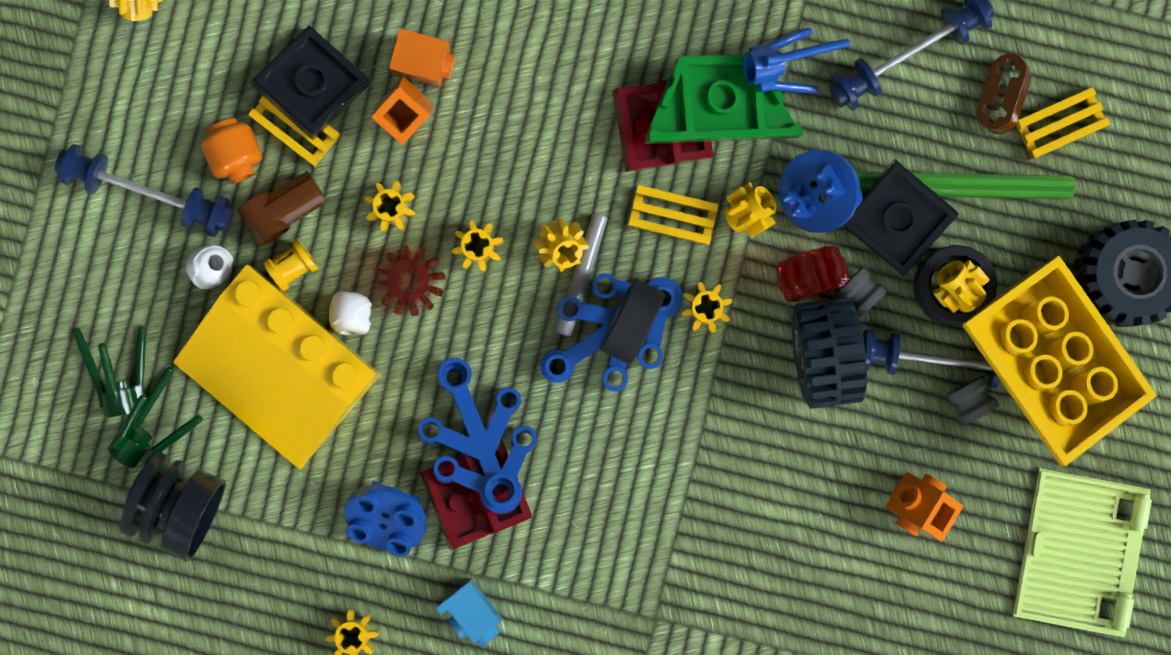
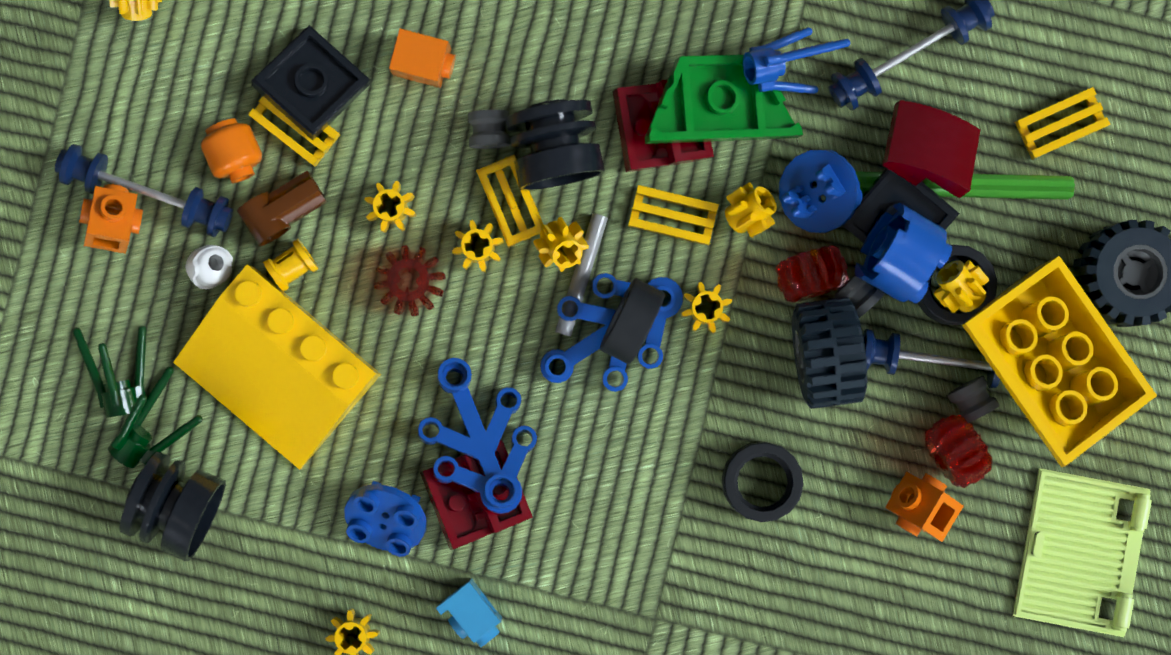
white piece [329,291,372,335] -> none
orange brick [371,76,434,145] -> none
reddish brown beam [977,54,1032,134] -> none
none -> orange brick [79,184,143,254]
none -> dark grey wheel [468,110,511,149]
none -> yellow tile [476,155,543,248]
none -> black wheel [505,99,605,191]
none -> black tyre [722,442,804,522]
none -> blue brick [855,203,952,304]
none -> dark red slope [882,100,981,199]
none -> clear red gear [925,414,992,488]

